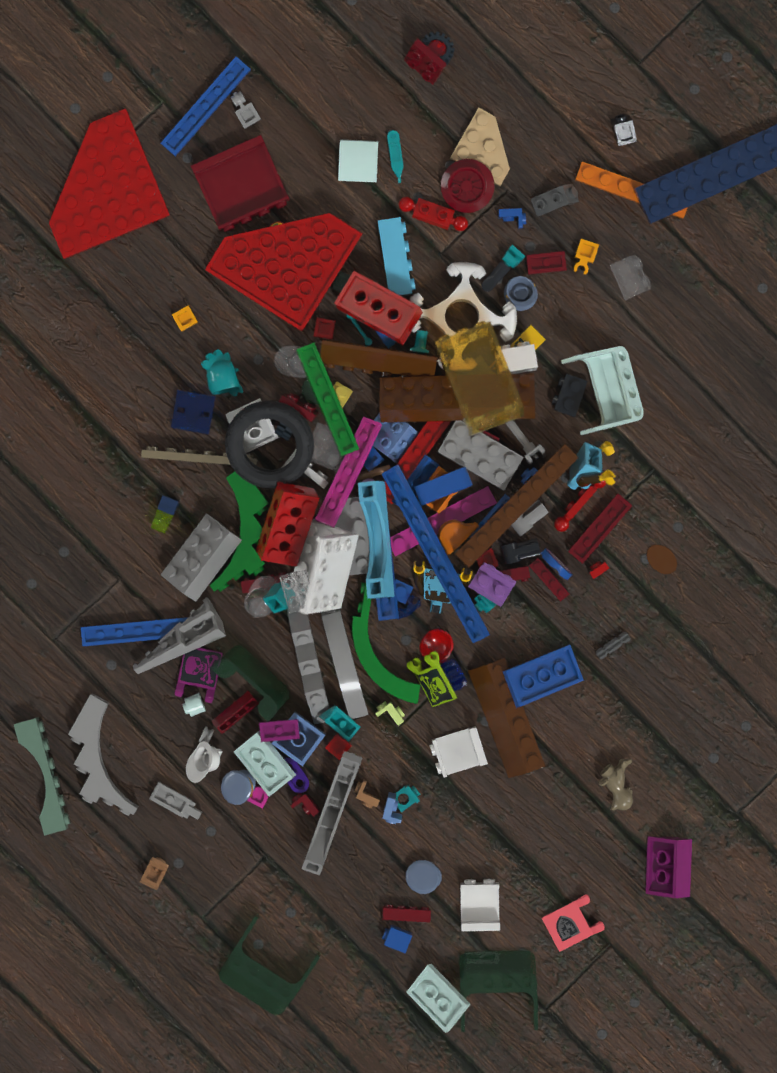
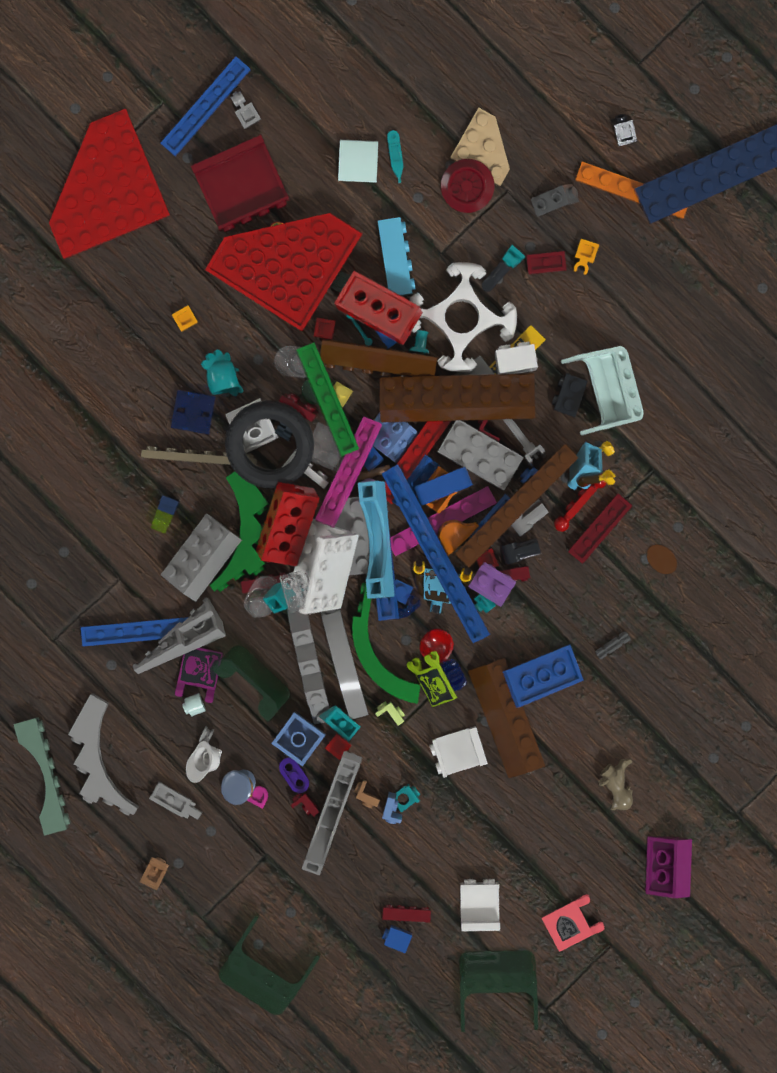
dark red piece [212,691,259,734] -> none
light aqua plate [234,730,296,797] -> none
magenta plate [259,719,300,742] -> none
red plate [399,197,468,231] -> none
dark red plate [404,32,455,85] -> none
sand blue piece [406,860,442,894] -> none
light aqua plate [407,964,471,1033] -> none
clear yellow container [435,321,524,436] -> none
blue bracket [498,208,526,229] -> none
sand blue piece [504,276,538,311] -> none
dark red piece [529,558,569,602] -> none
blue tile [541,548,573,580] -> none
red plate [588,561,609,579] -> none
clear bracket [610,255,651,300] -> none

